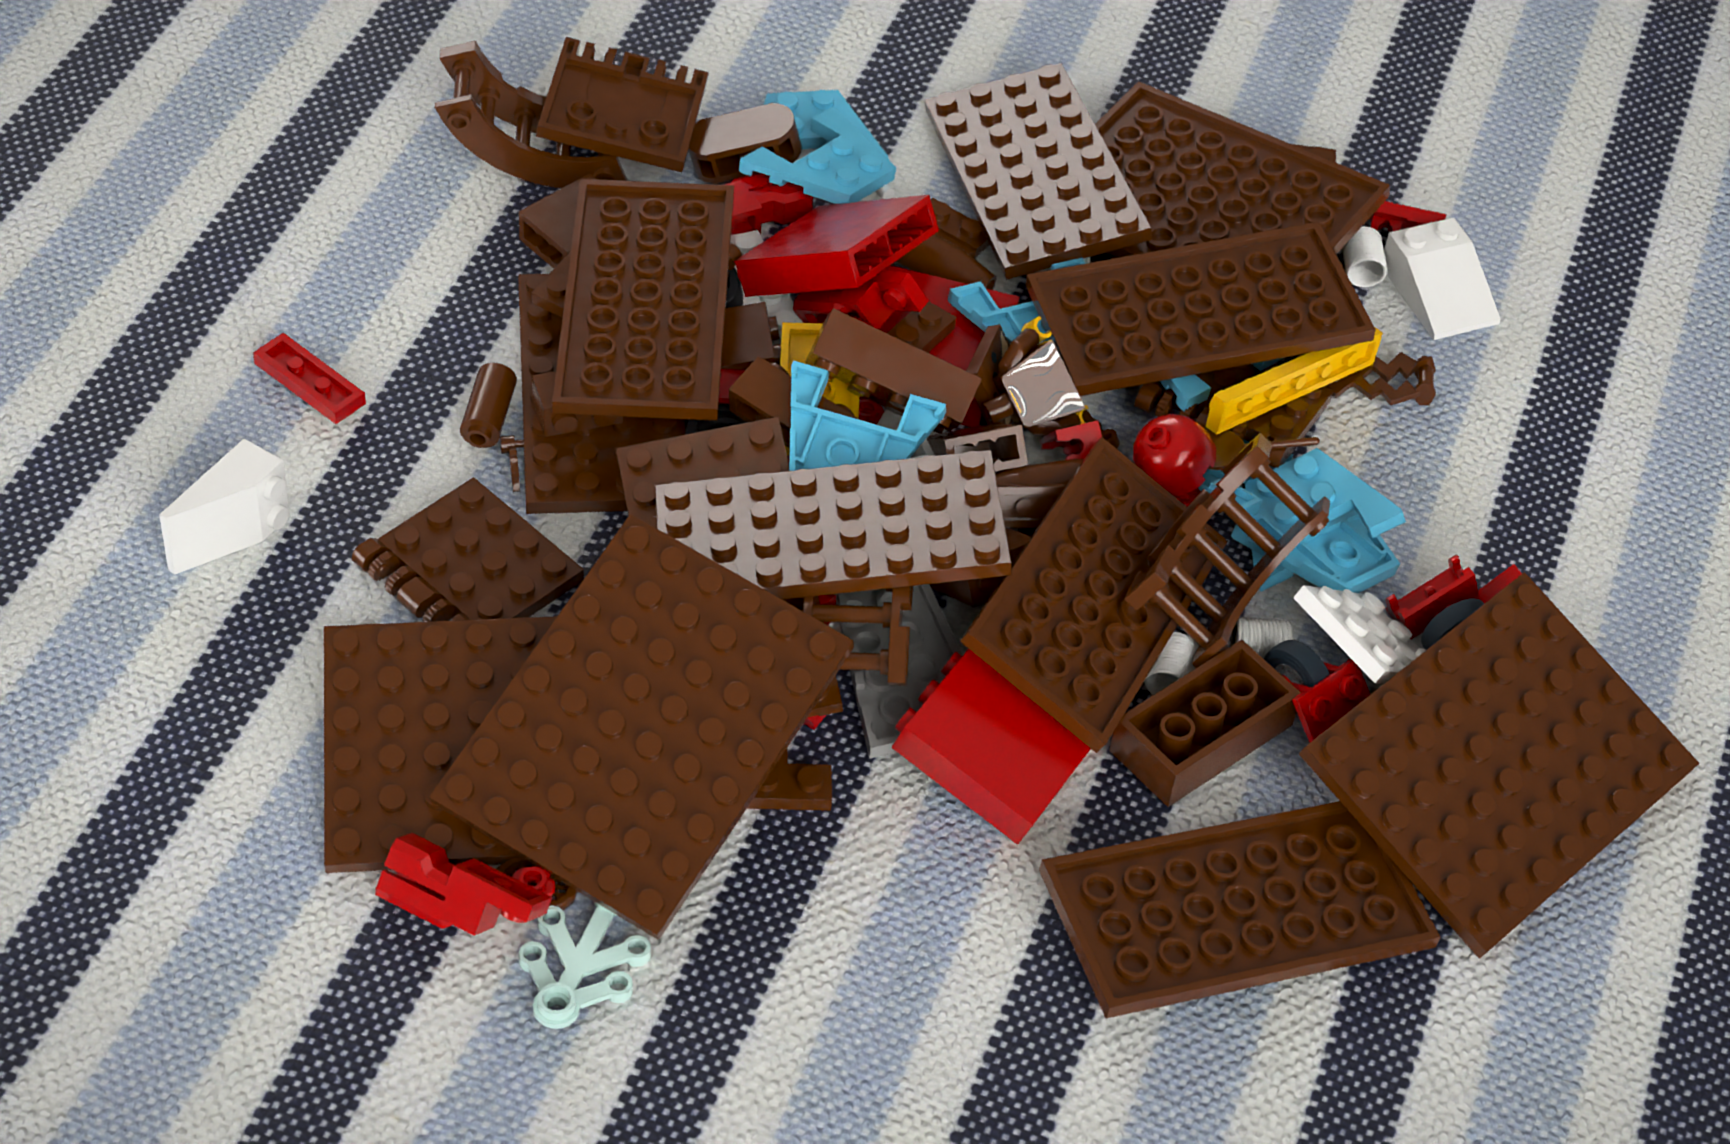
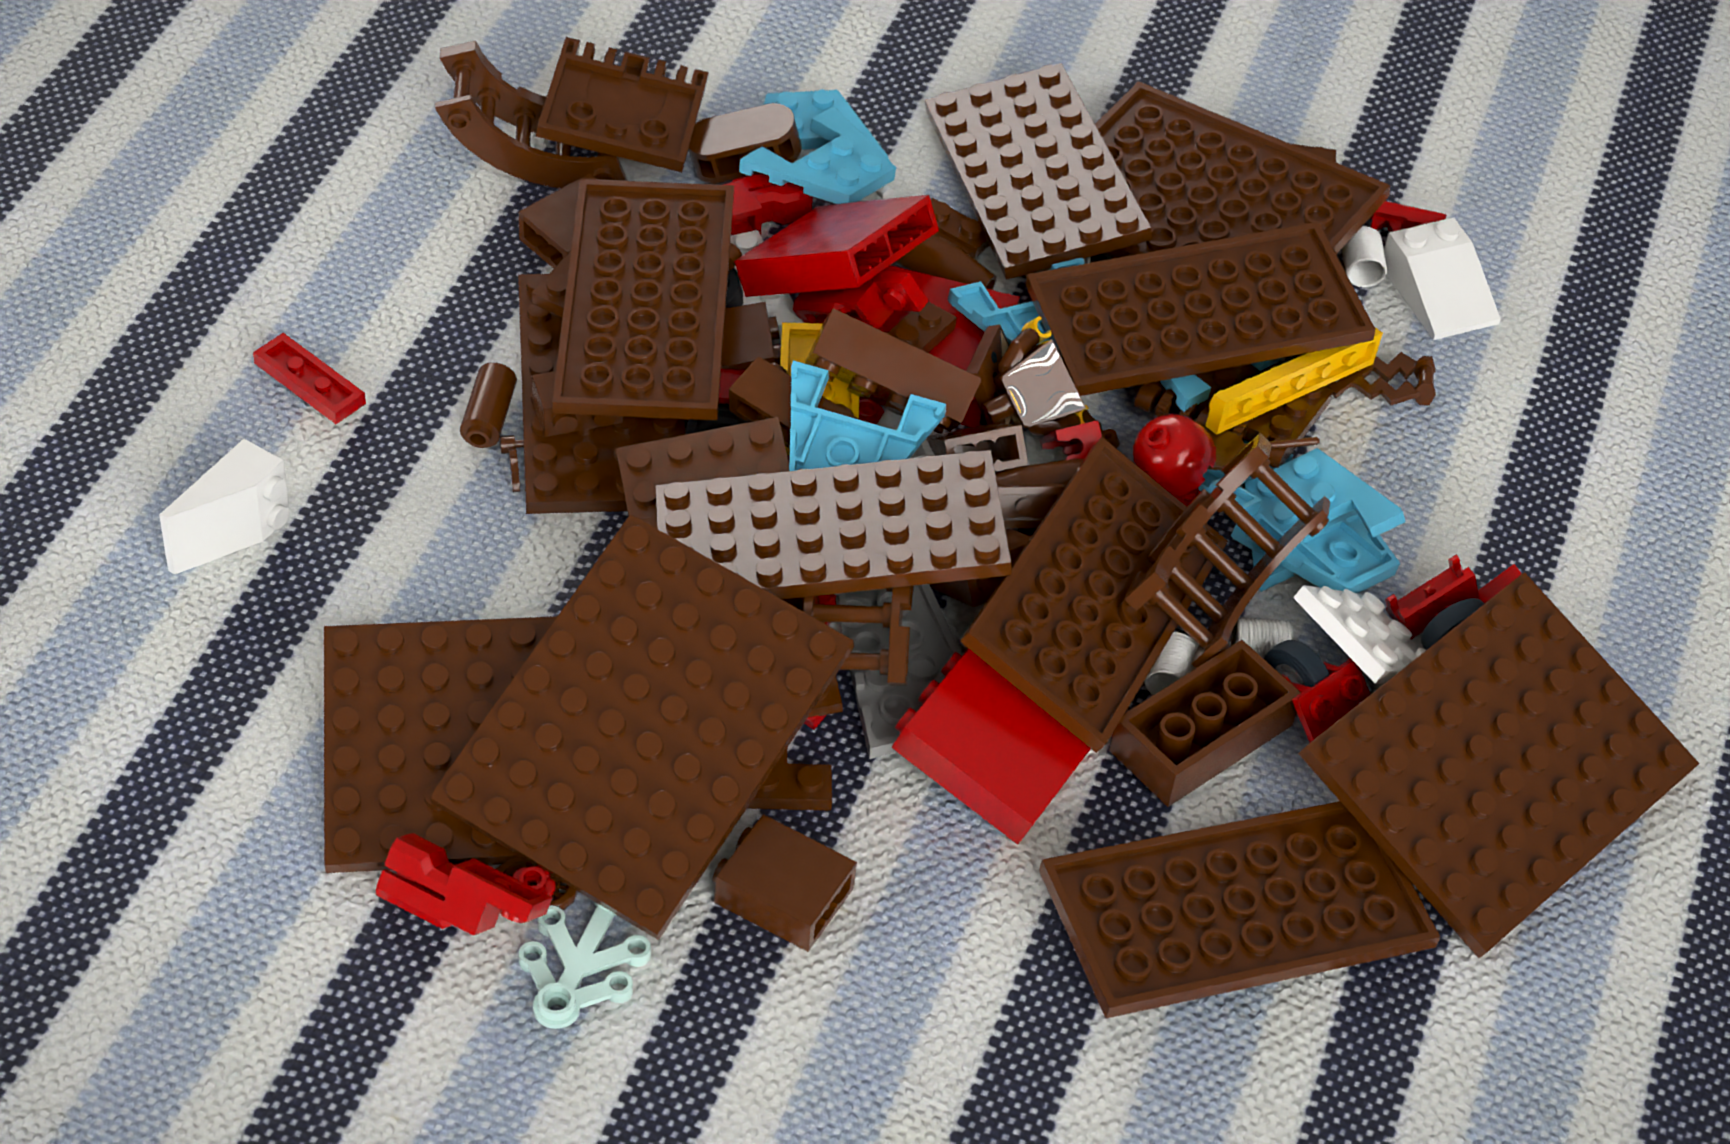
reddish brown hinge [352,477,584,622] -> none
none -> reddish brown brick [712,814,857,952]

